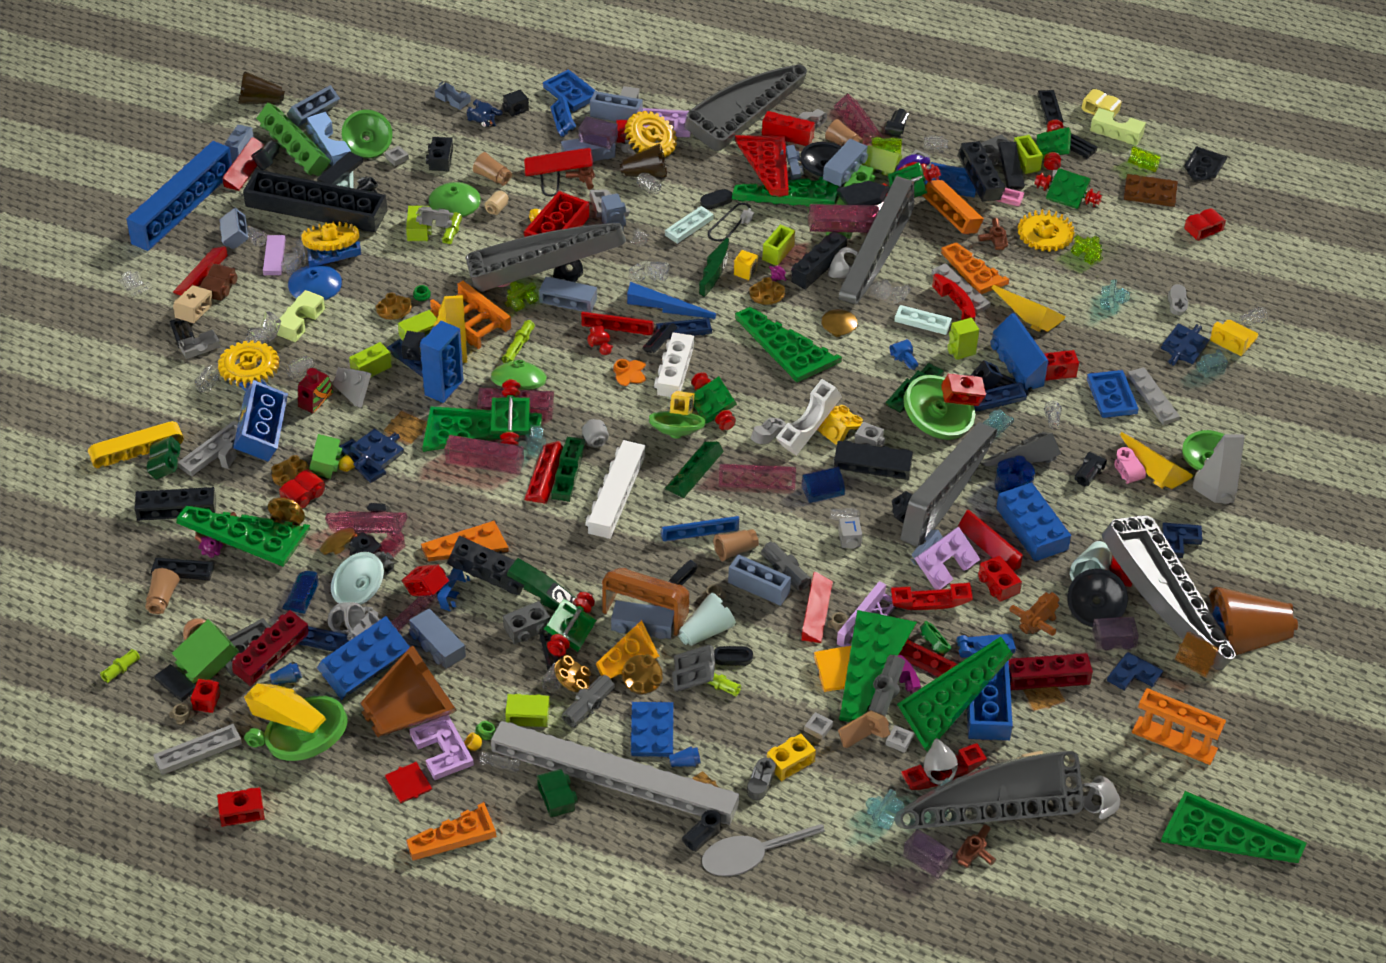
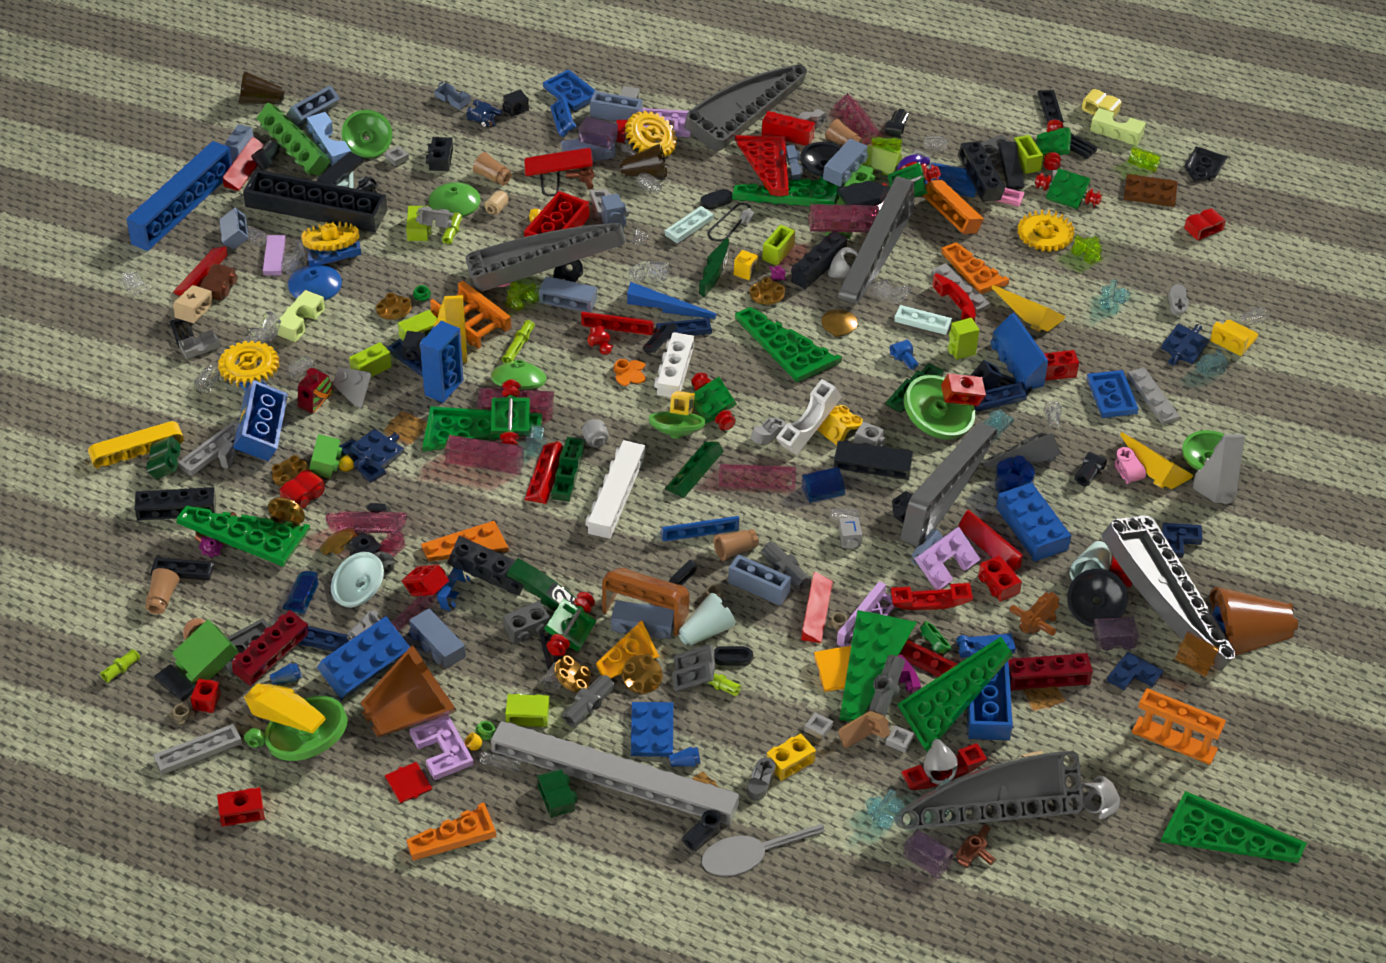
light grey piece [327,602,373,634] -> none
copper piece [978,218,1008,250] -> none

